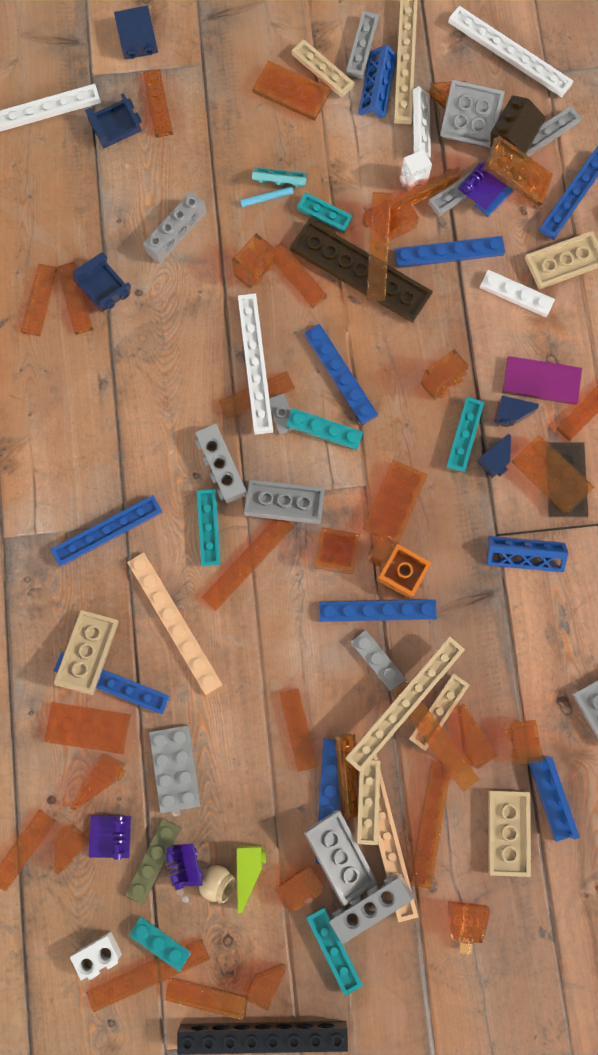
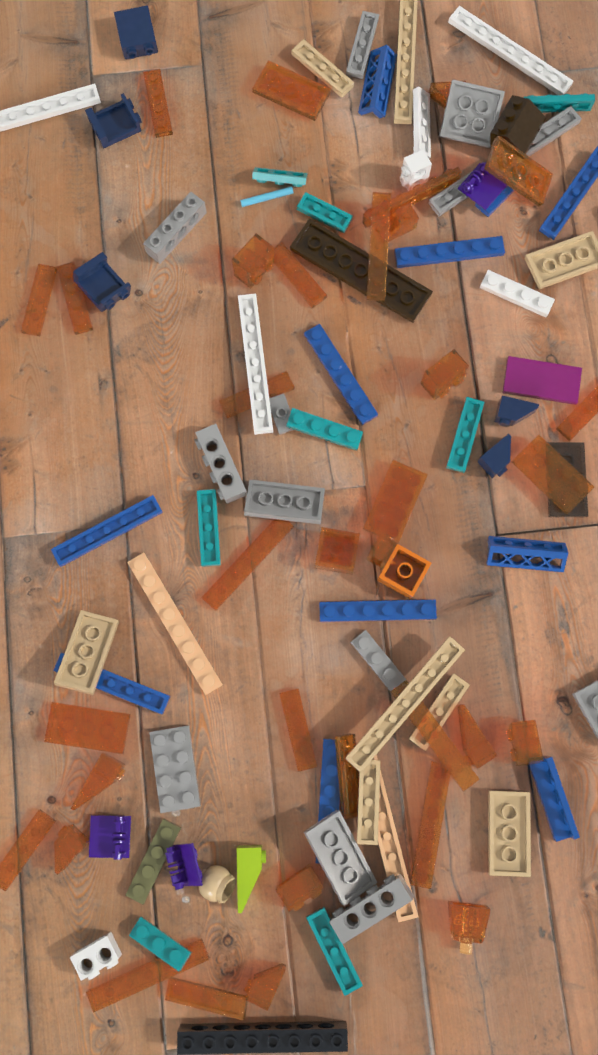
none -> teal plate [523,93,595,113]

